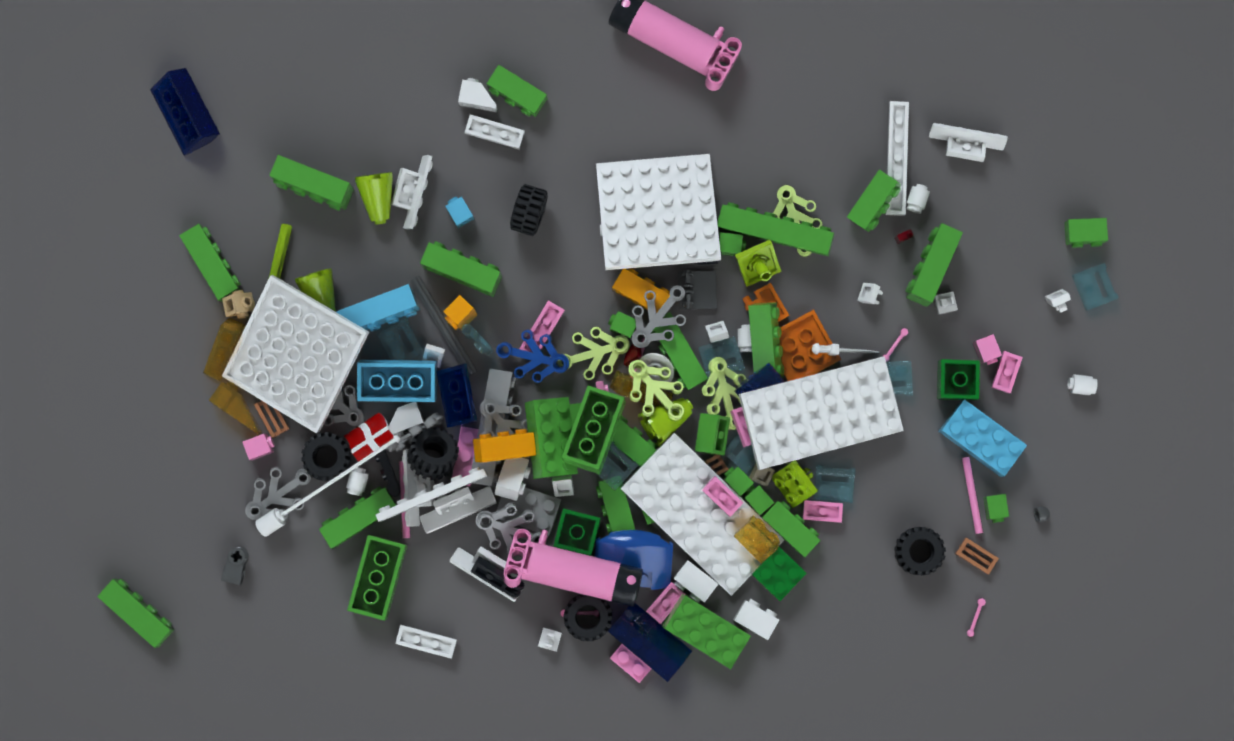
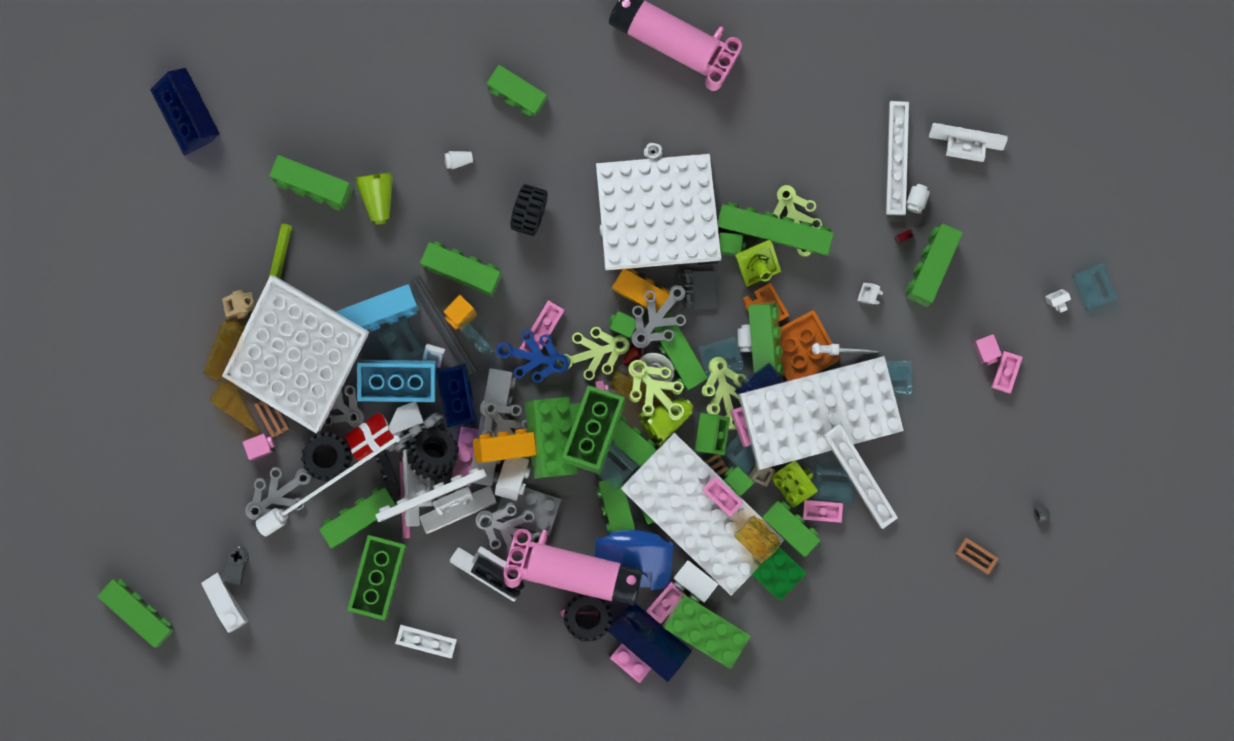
bright green brick [179,224,241,302] -> none
lime cone [295,268,336,312] -> none
white brick [346,467,369,496] -> none
white bracket [391,155,433,230] -> none
medium azure brick [445,196,474,228] -> none
white slope [458,78,497,113] -> none
white plate [465,114,525,150] -> none
white tile [538,627,562,652] -> none
white plate [552,475,574,497] -> none
green brick [553,508,601,556] -> none
white plate [705,321,729,343] -> none
white brick [733,599,779,640] -> none
bright green brick [744,485,774,515] -> none
bright green brick [847,170,901,232] -> none
bright pink hinge [882,328,908,362] -> none
black tyre [894,527,946,576] -> none
white tile [934,292,958,315] -> none
green brick [937,359,980,401] -> none
medium azure brick [938,399,1027,477] -> none
bright pink bar [962,457,983,534] -> none
bright pink hinge [967,598,986,637] -> none
bright green brick [983,494,1009,523] -> none
bright green brick [1064,218,1108,248] -> none
white brick [1067,374,1097,395] -> none
none -> white slope [201,573,249,633]
none -> white cone [444,151,473,170]
none -> white plate [644,143,662,159]
none -> white plate [823,424,898,529]

